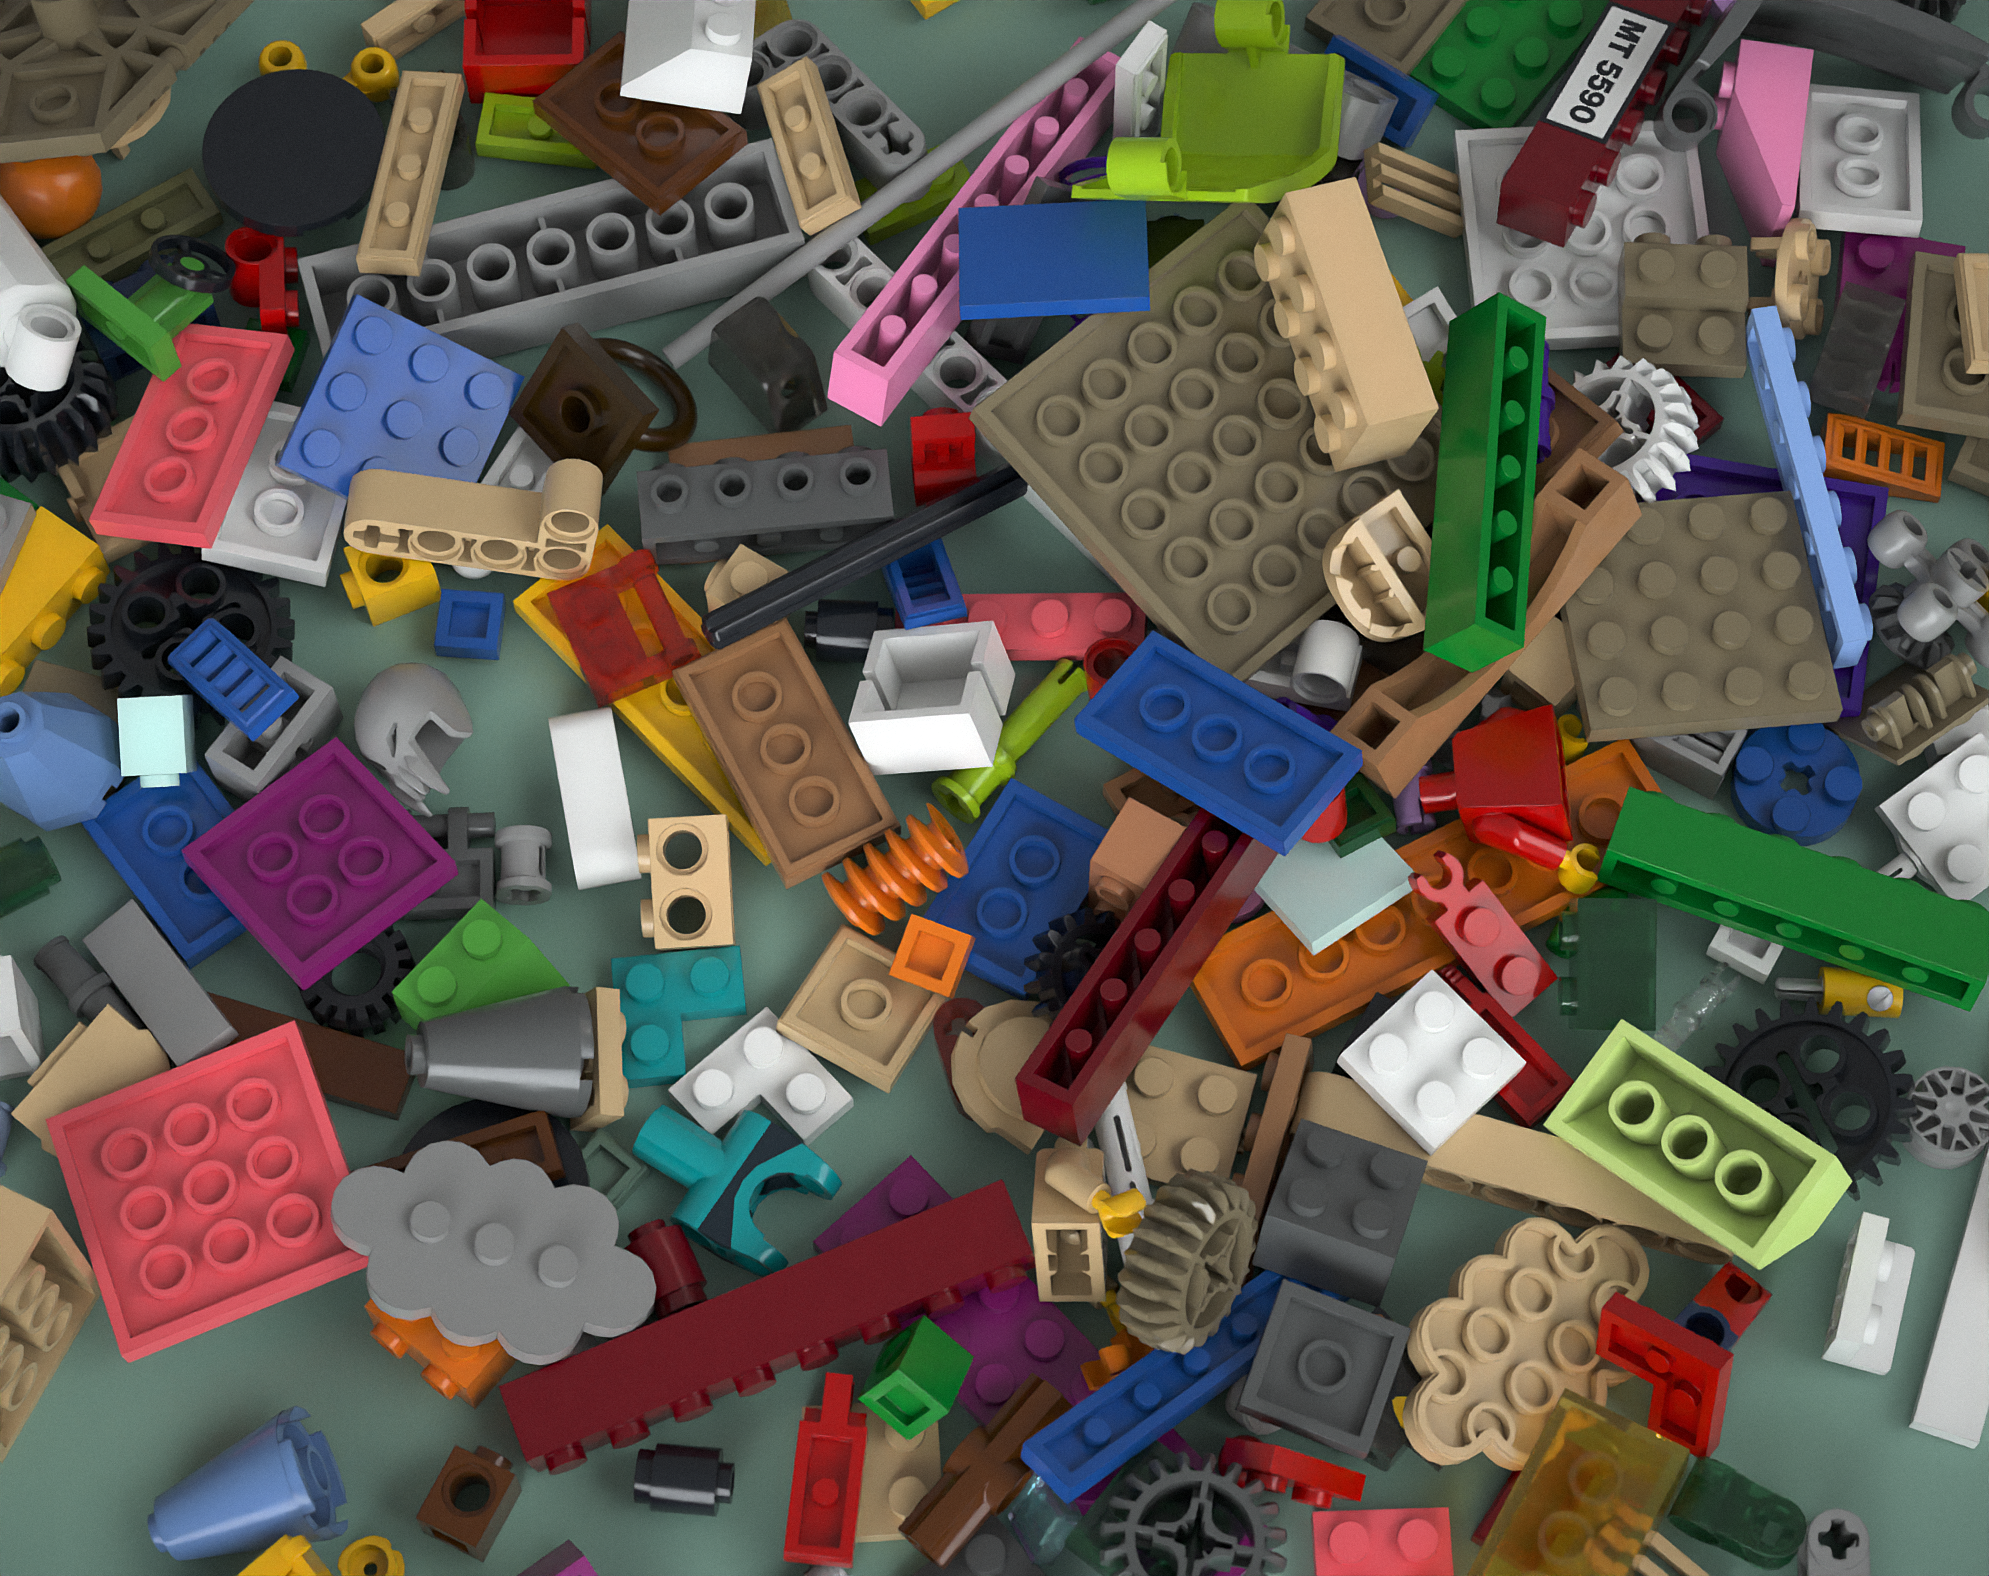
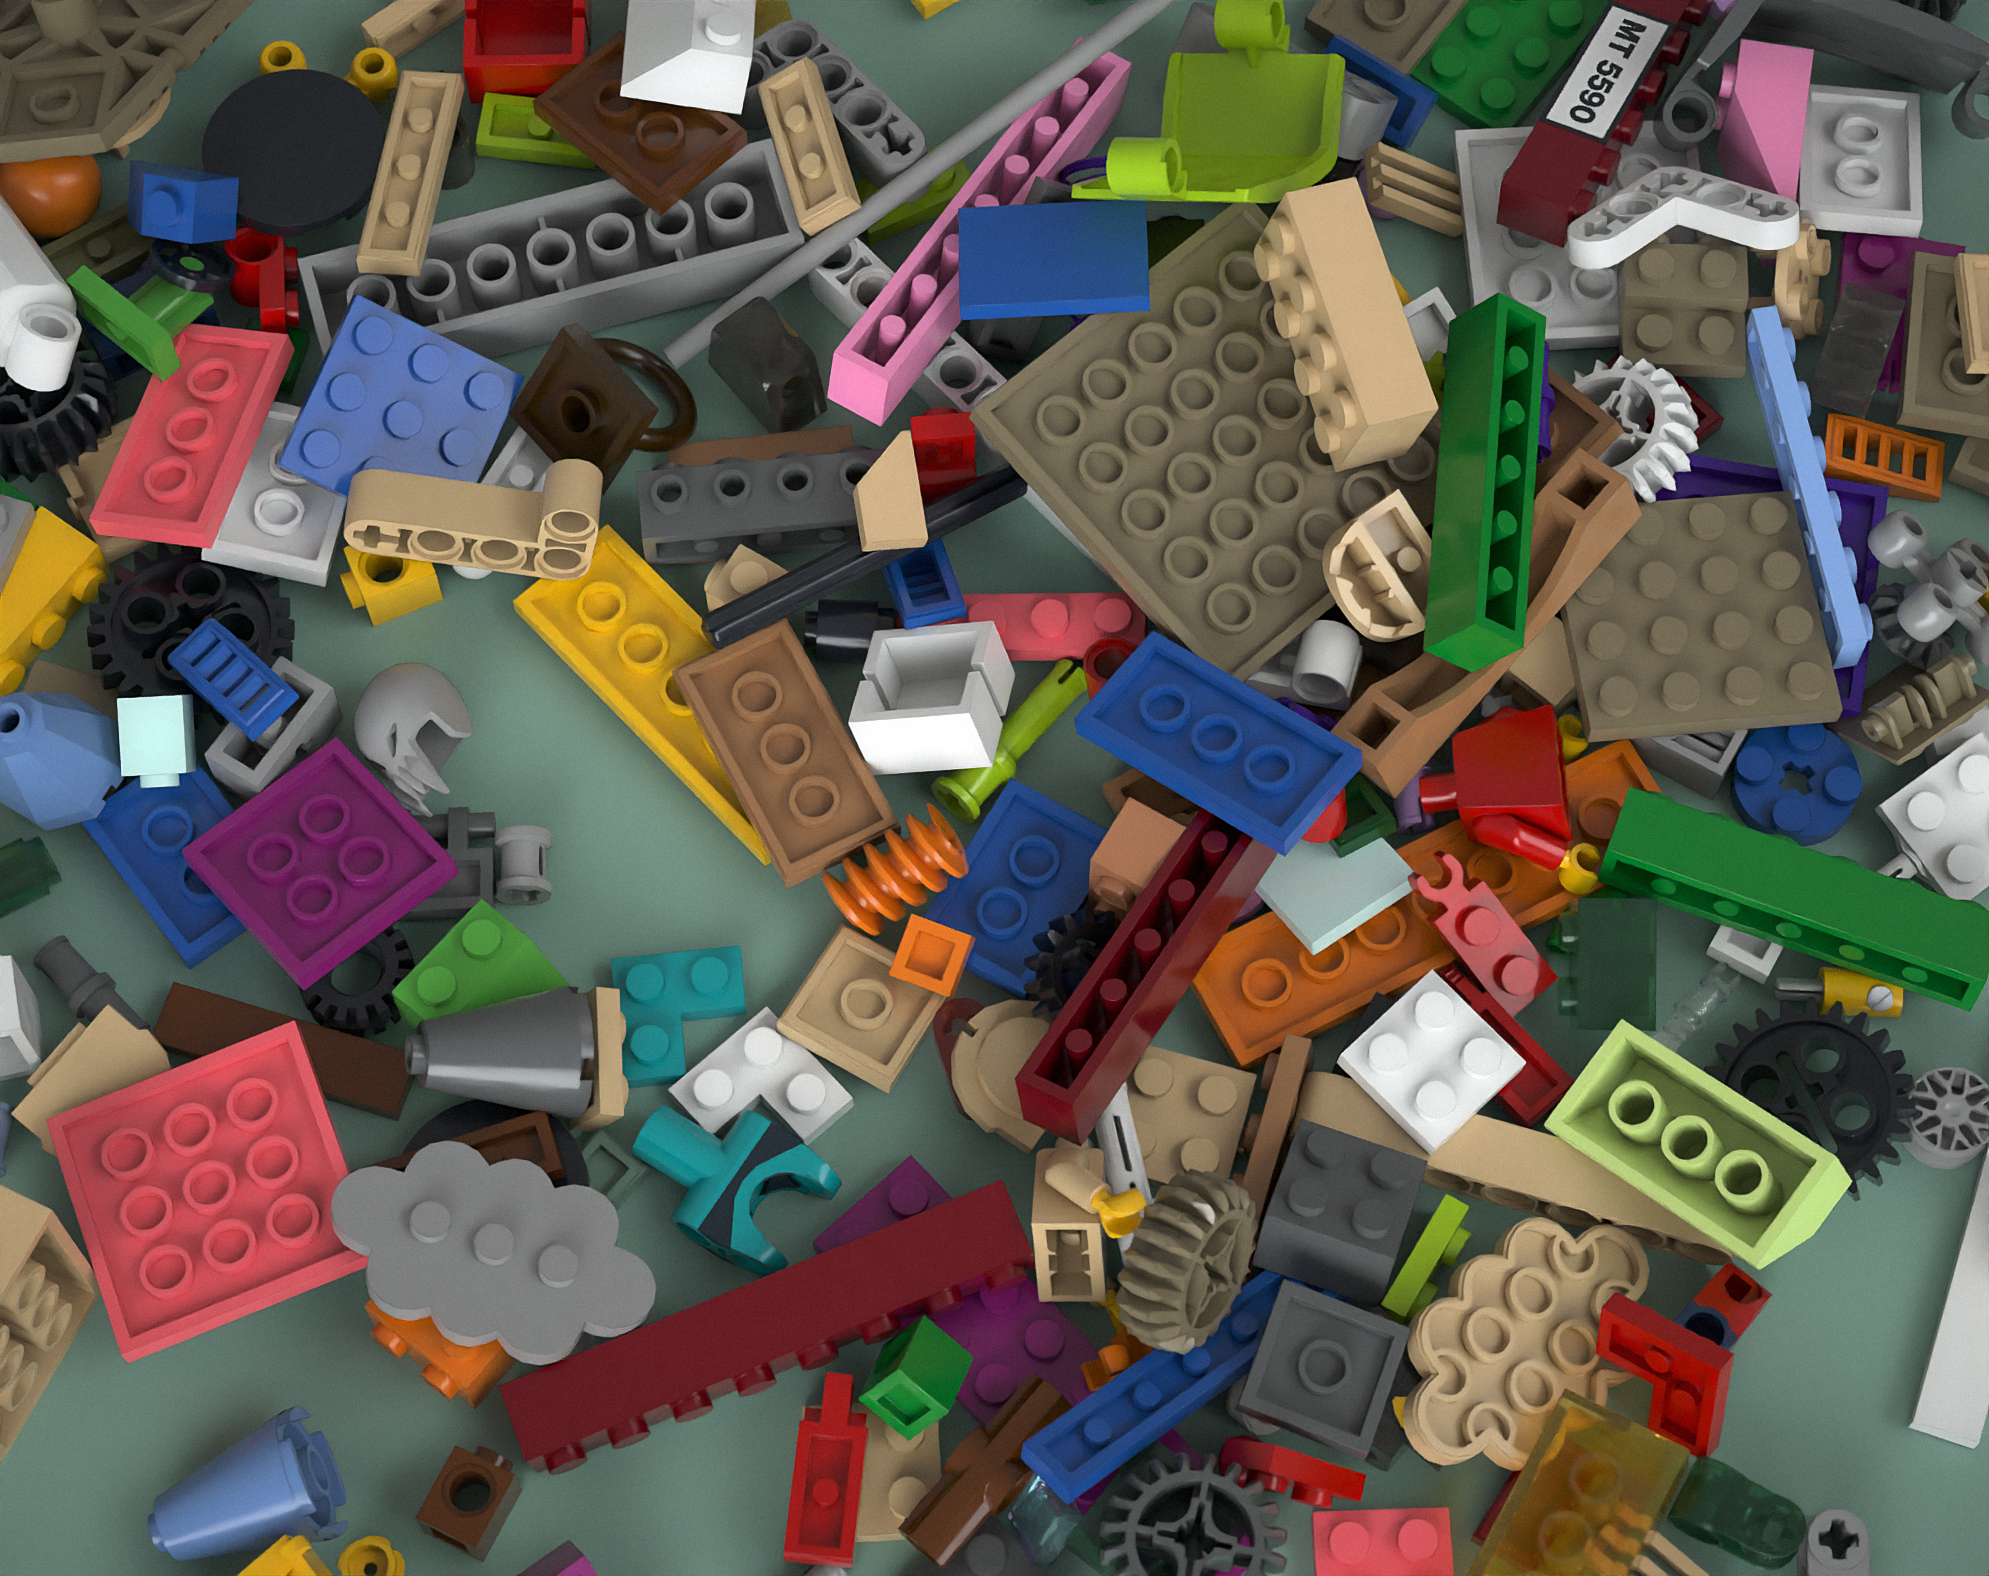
light grey tile [82,898,239,1067] -> none
blue plate [434,589,507,660] -> none
clear red plate [547,549,702,709] -> none
white beam [548,706,642,890] -> none
dark red brick [624,1219,708,1320] -> none
black brick [634,1443,735,1517] -> none
tan brick [637,814,736,951] -> none
white tile [1112,20,1168,141] -> none
white bracket [1821,1212,1915,1375] -> none
none -> blue slope [127,160,239,244]
none -> tan tile [853,430,928,551]
none -> lime plate [1380,1193,1472,1326]
none -> white beam [1567,166,1800,269]

